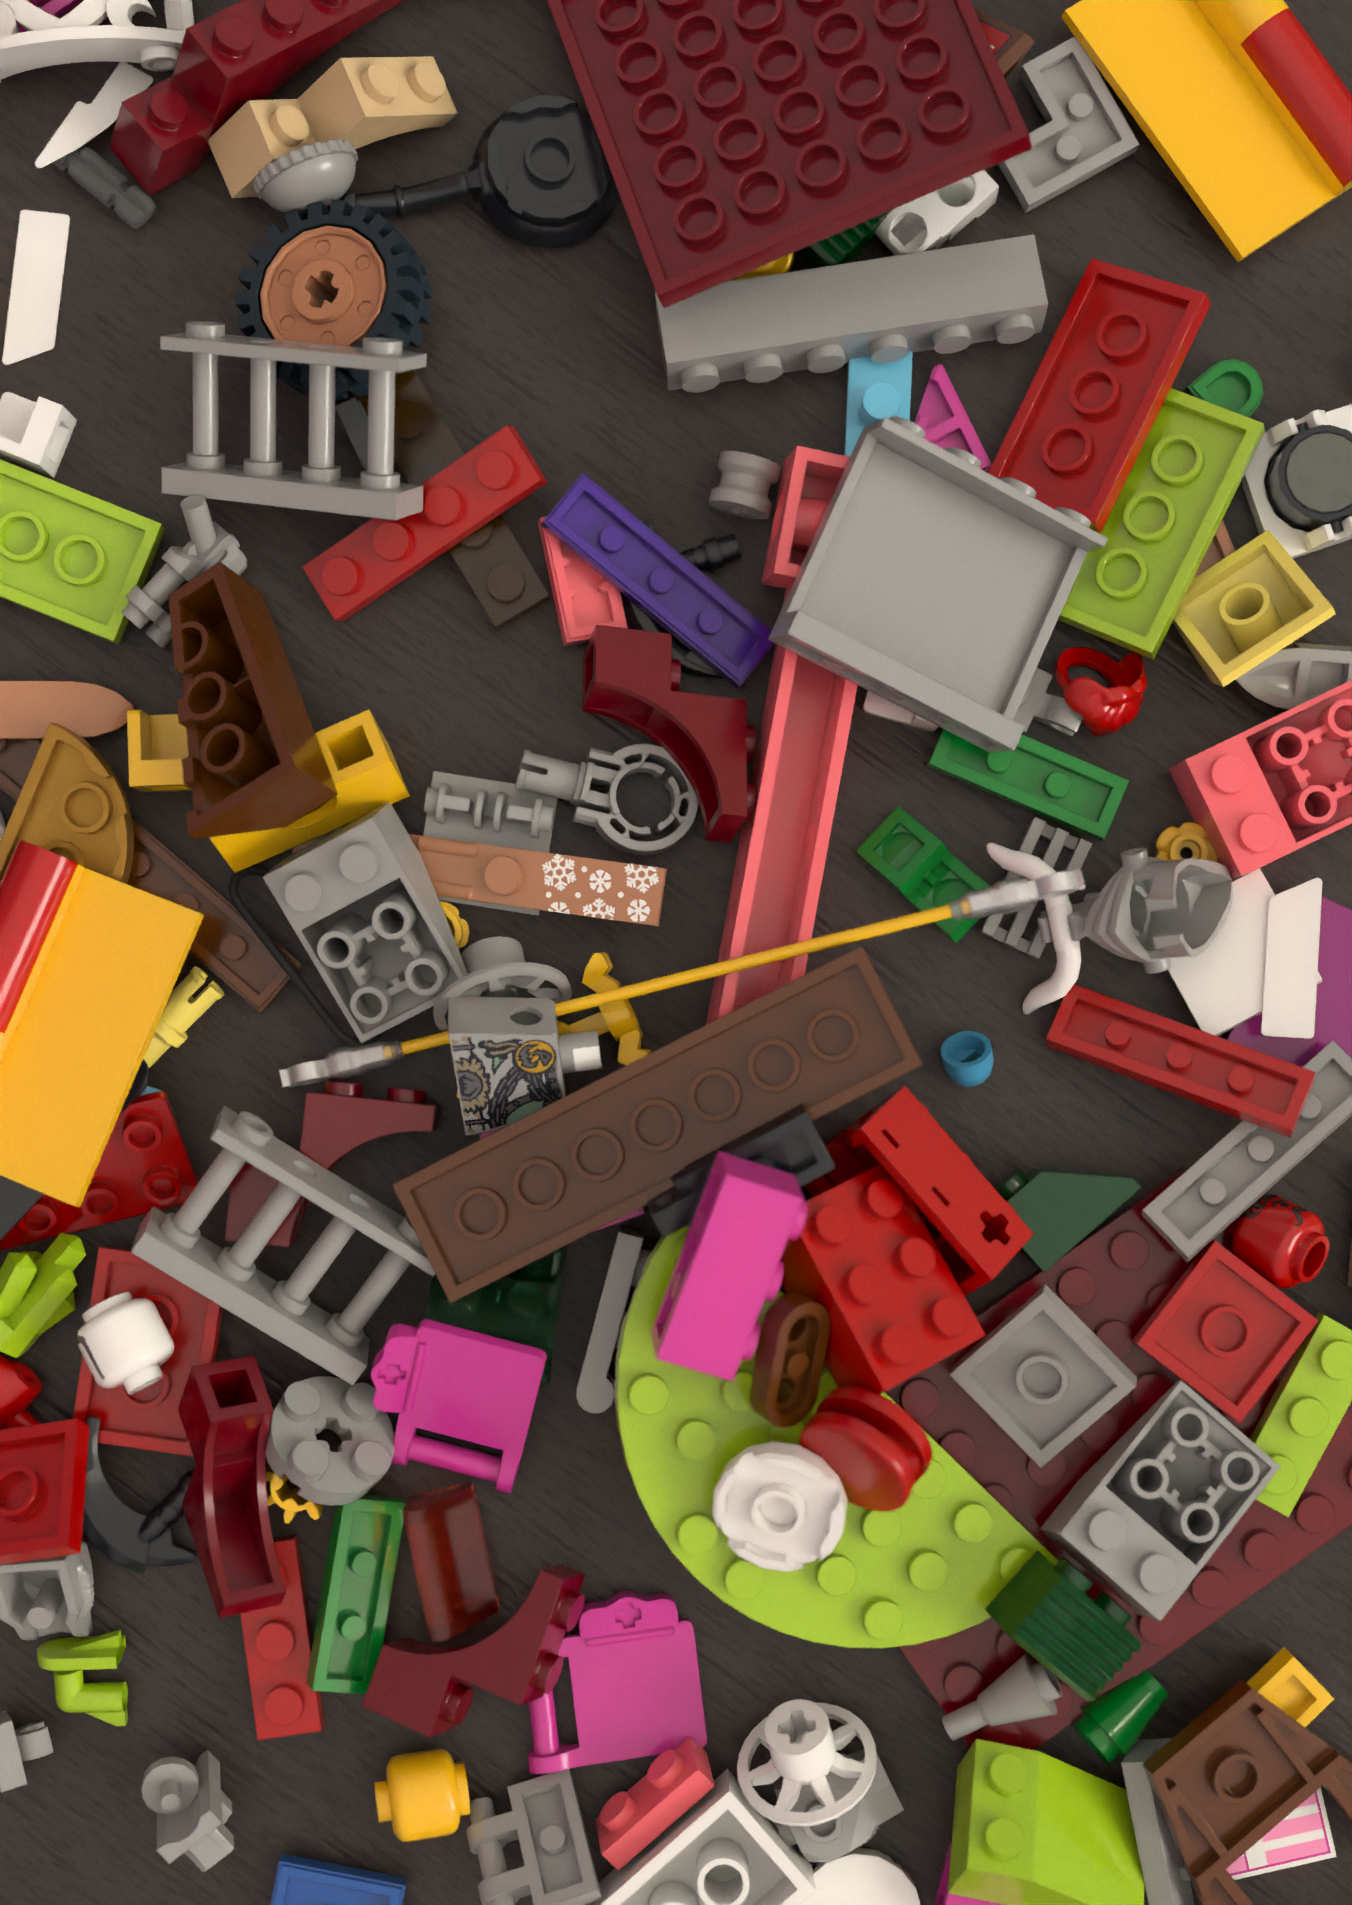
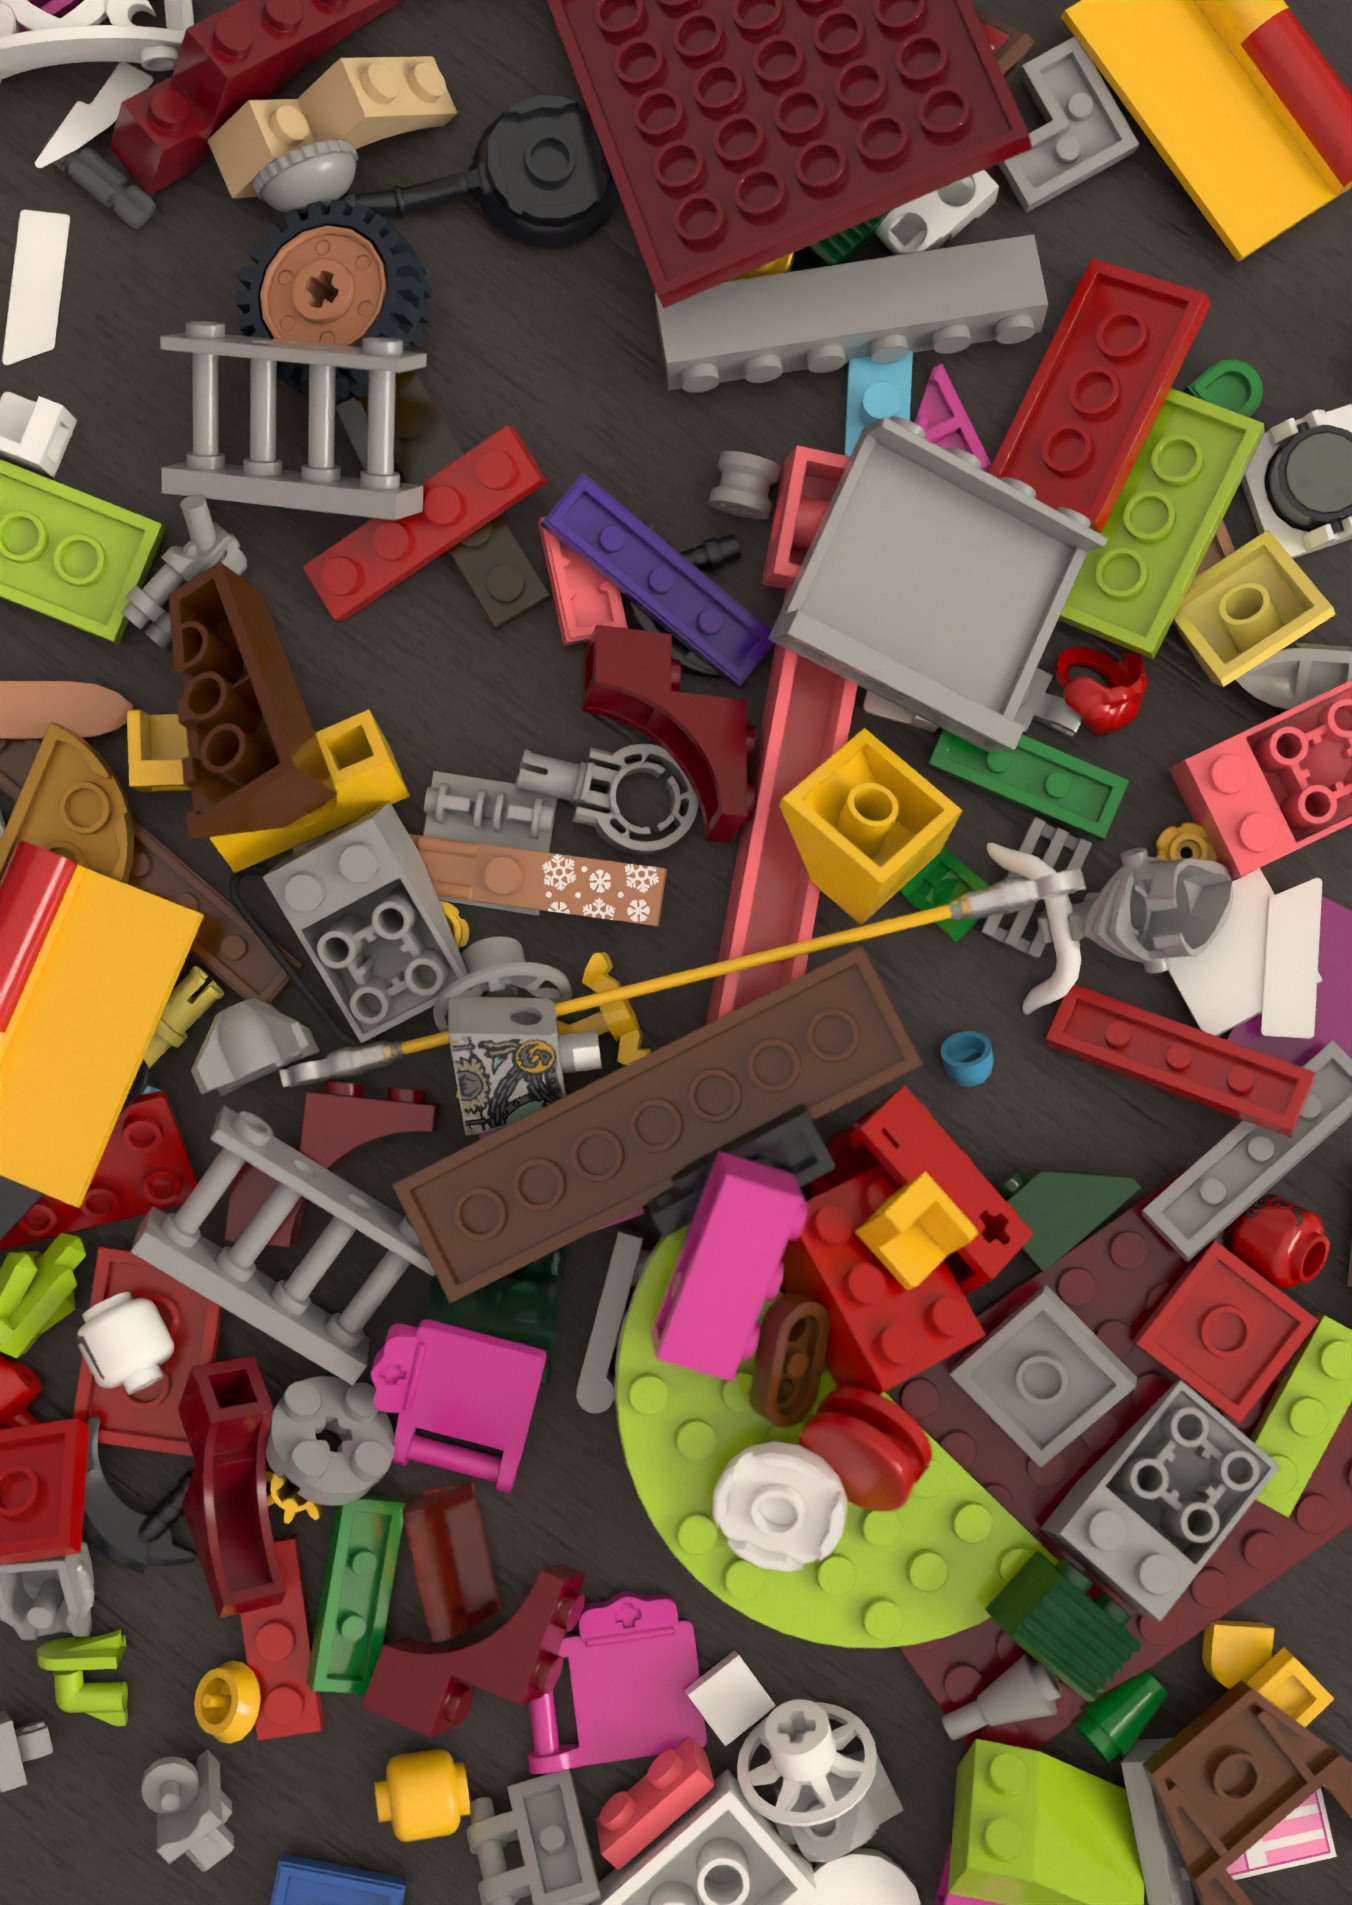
none -> light grey piece [191,998,320,1097]
none -> yellow hat [194,1660,261,1744]
none -> white tile [684,1650,776,1747]
none -> yellow slope [779,728,963,925]
none -> yellow panel [855,1172,978,1290]
none -> yellow tile [1202,1620,1274,1689]

